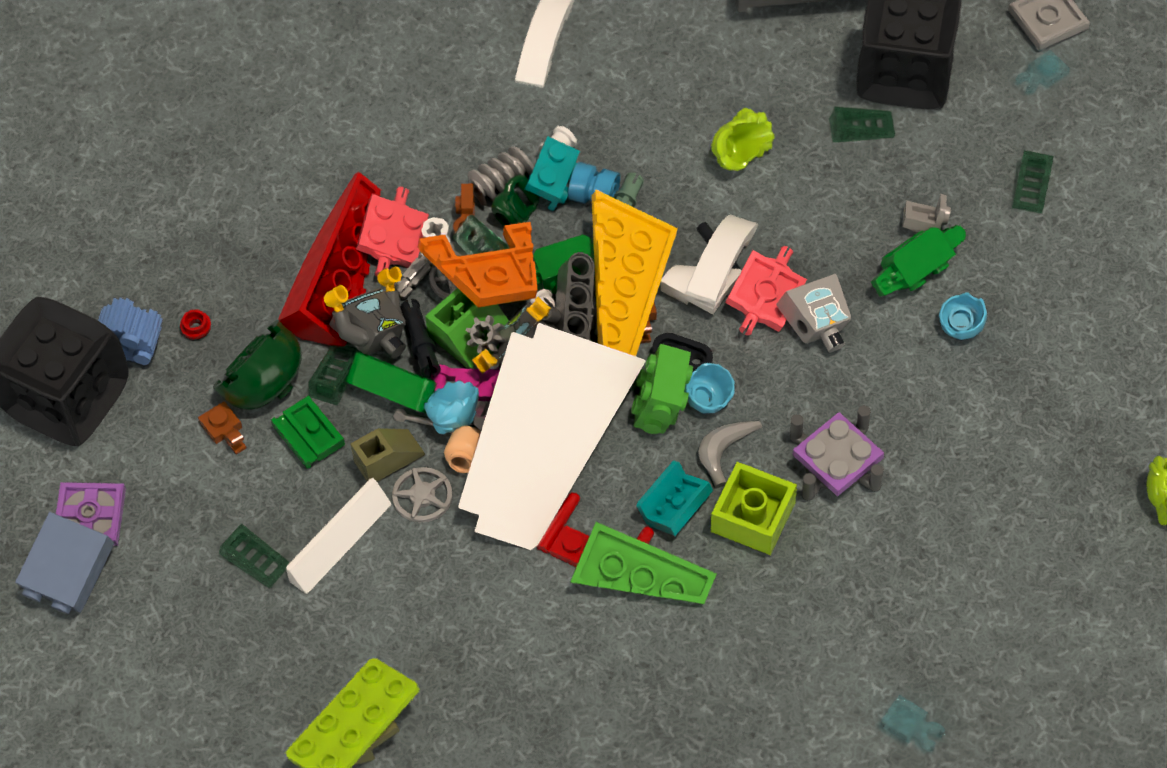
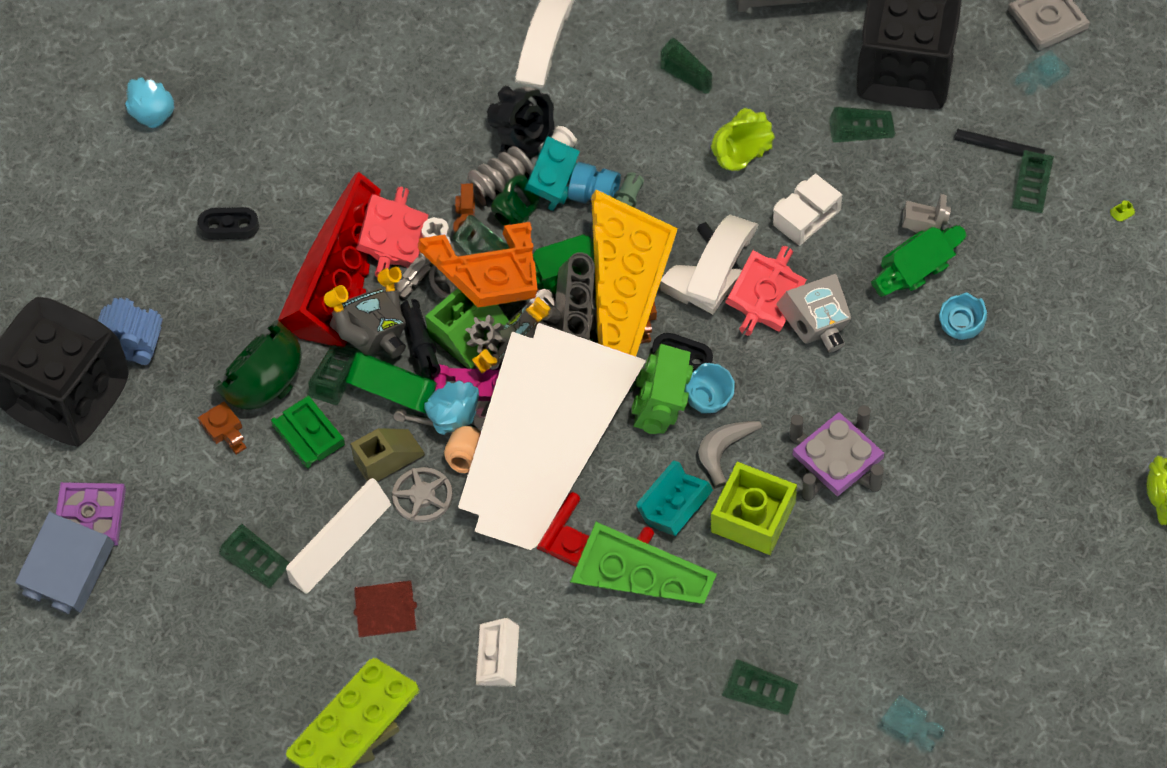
red plate [180,309,211,339] -> none
none -> medium azure hair [126,77,175,128]
none -> black plate [197,207,259,240]
none -> clear red piece [353,581,417,638]
none -> white slope [476,618,519,686]
none -> black piece [486,86,555,154]
none -> clear green slope [660,37,712,94]
none -> clear green slope [721,659,798,715]
none -> white piece [773,173,842,246]
none -> black bar [955,129,1045,161]
none -> lime rock [1110,200,1135,221]

